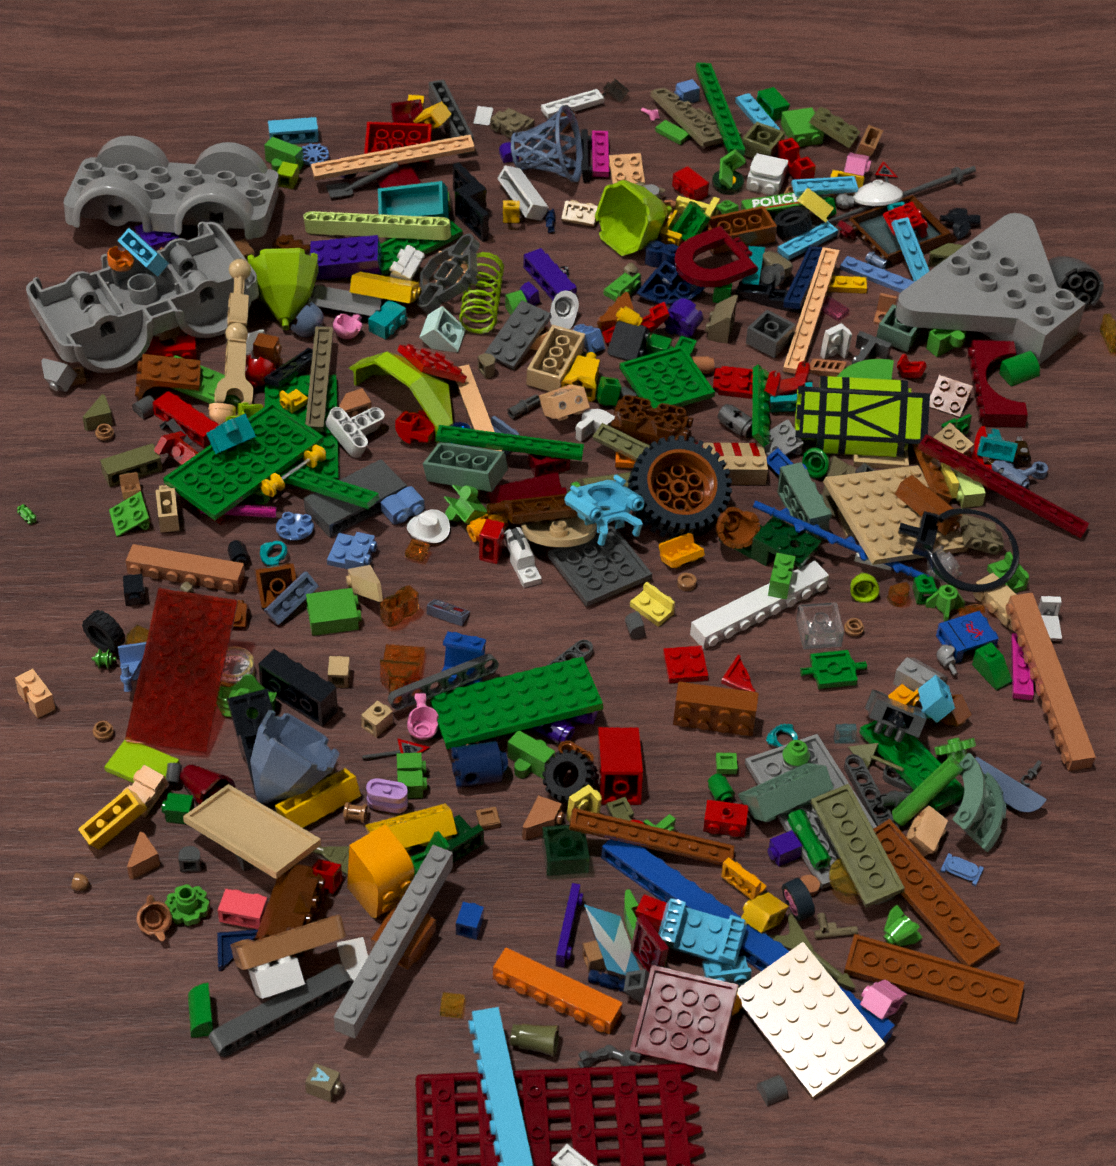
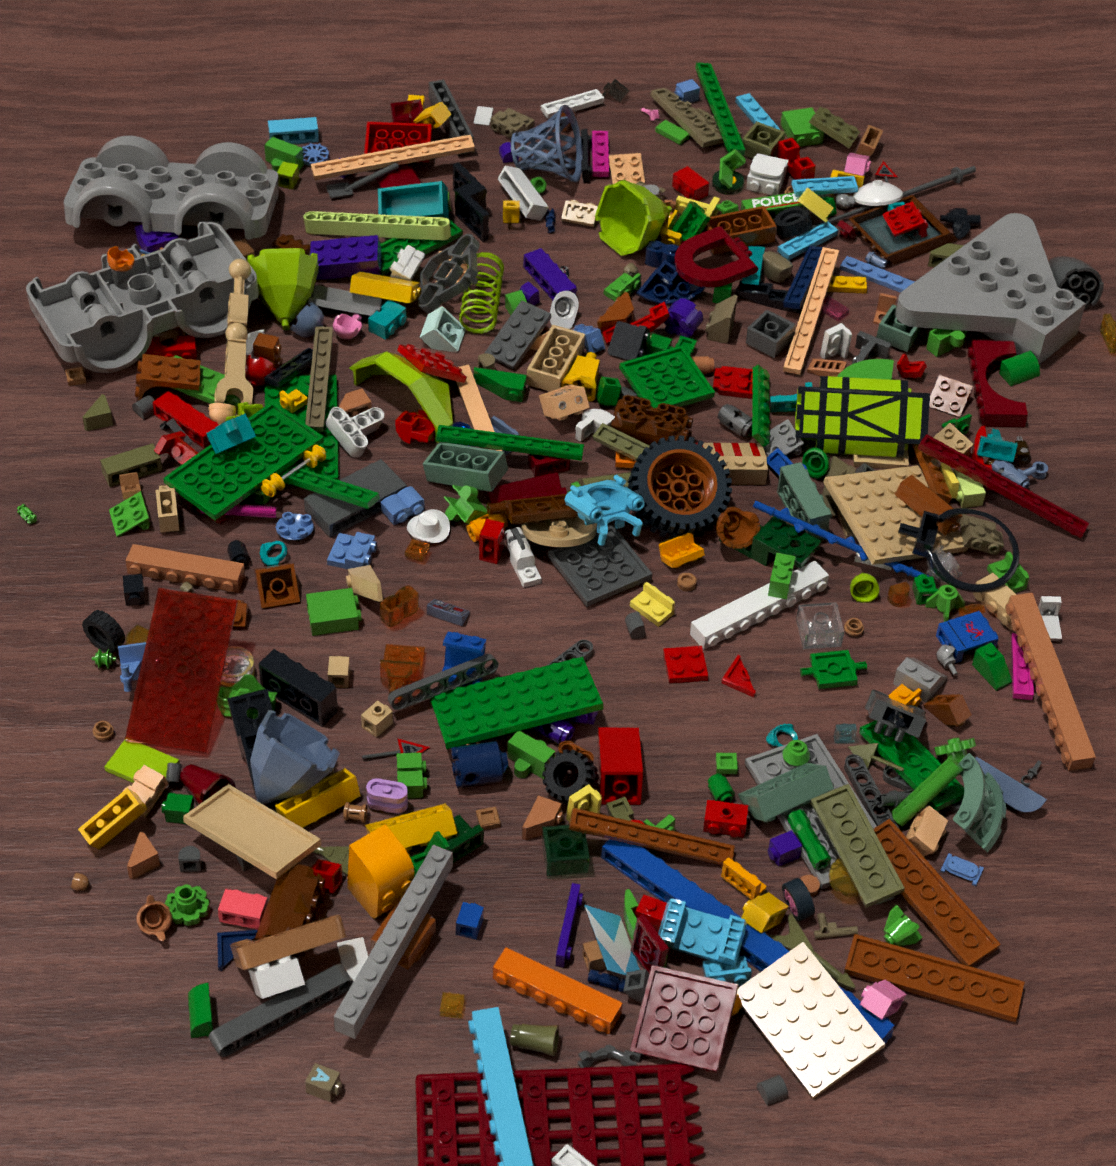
light nougat brick [15,669,55,719] -> none
light grey slope [41,358,78,392] -> none
medium nougat plate [95,424,114,440] -> none
medium azure brick [118,228,169,276] -> none
sand blue plate [264,572,319,625] -> none
bright pink hair [407,693,439,740] -> none
dark grey axle [507,394,540,419] -> none
yellow brick [616,306,643,326] -> none
dark orange brick [673,681,759,736] -> none
green brick [756,87,790,121] -> none
dark grey piece [761,263,785,288] -> none
red piece [764,361,810,396] -> none
medium azure plate [891,217,929,281] -> none
medium azure brick [918,675,955,723] -> none
none -> green slope [474,367,527,402]
none -> bright green tile [530,177,546,194]

